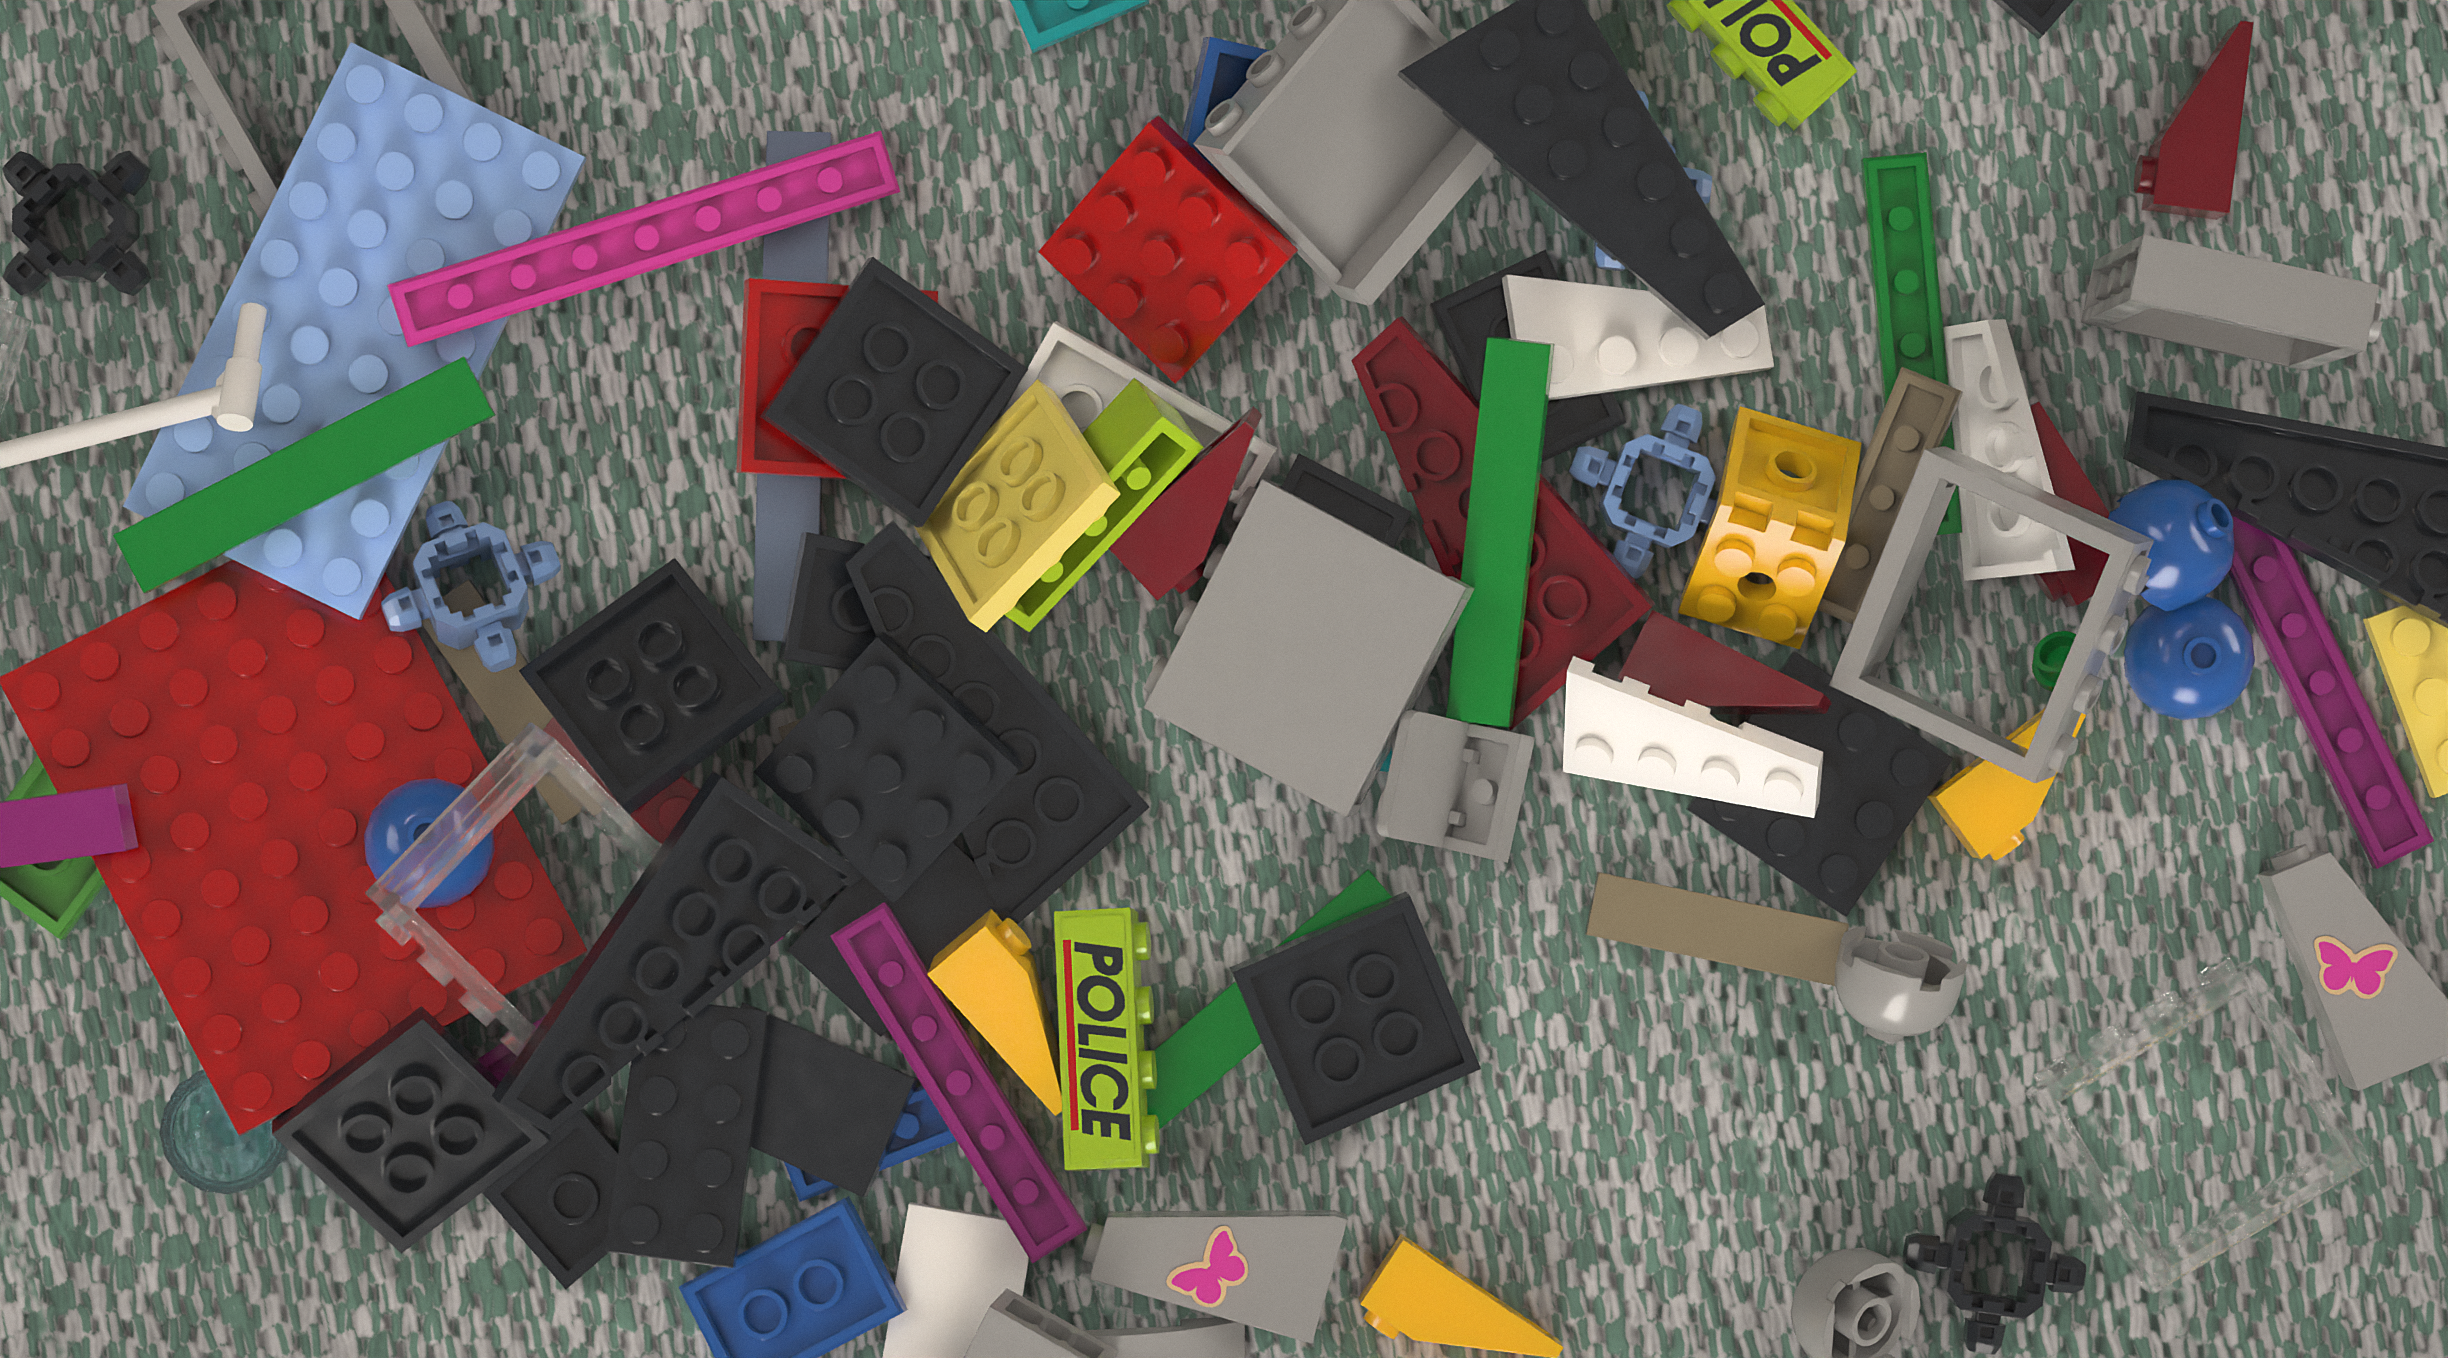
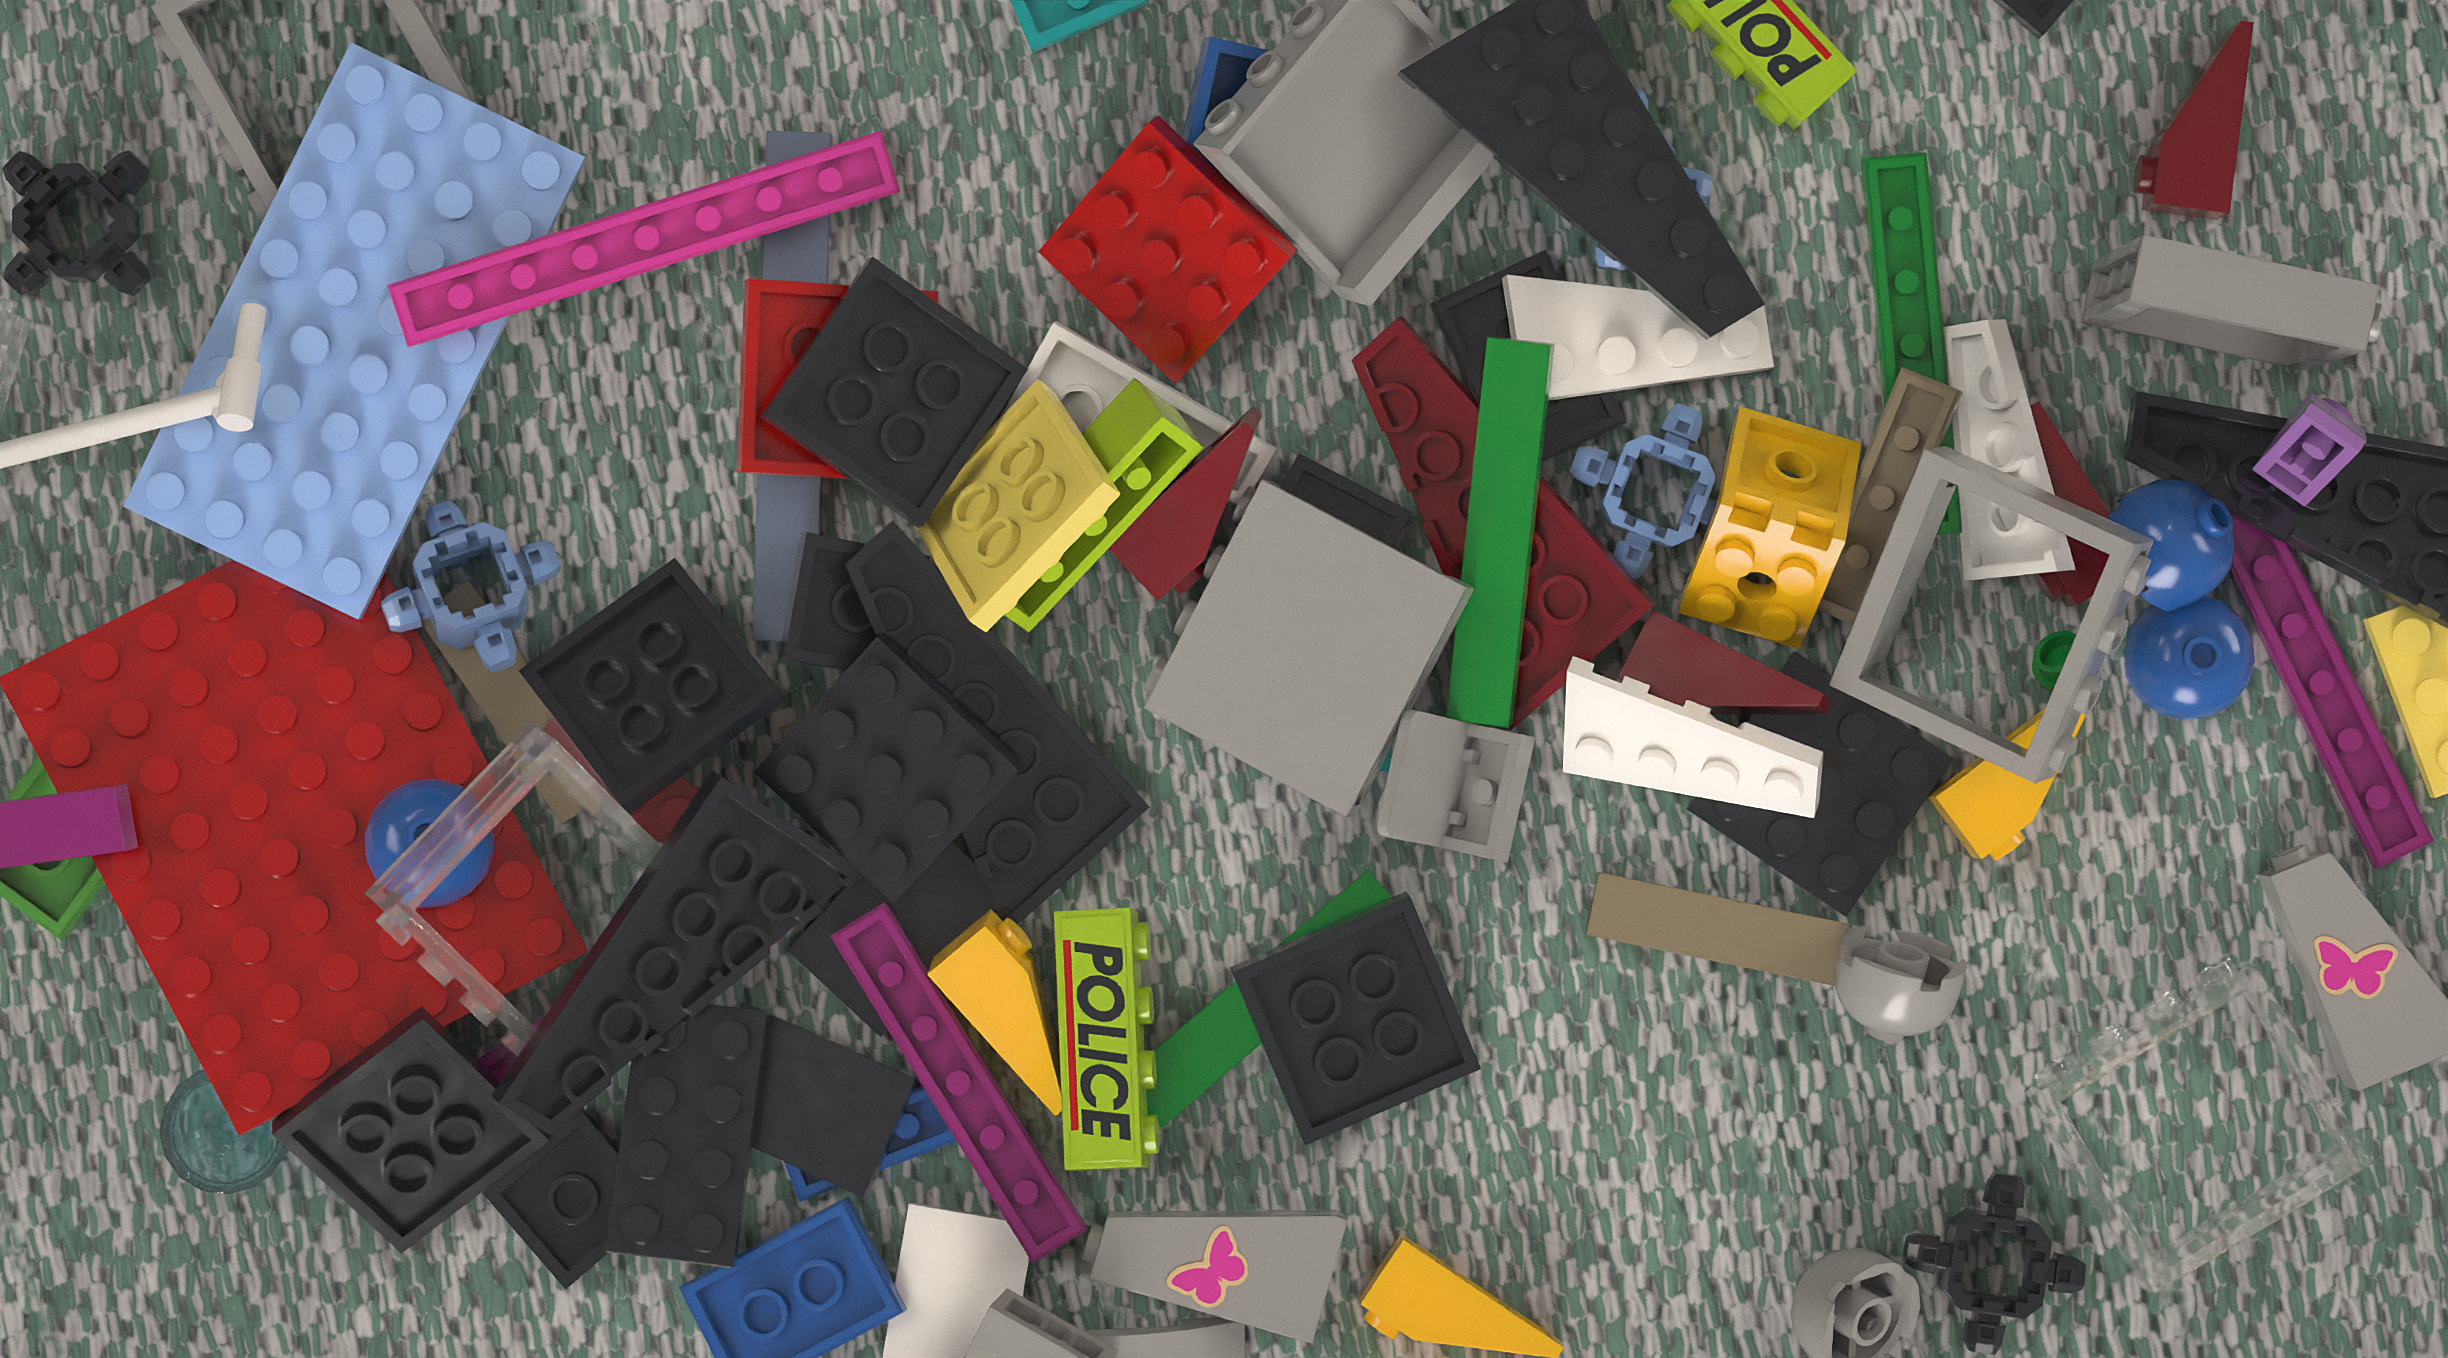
green tile [113,356,496,593] -> none
none -> medium lavender slope [2252,392,2366,507]

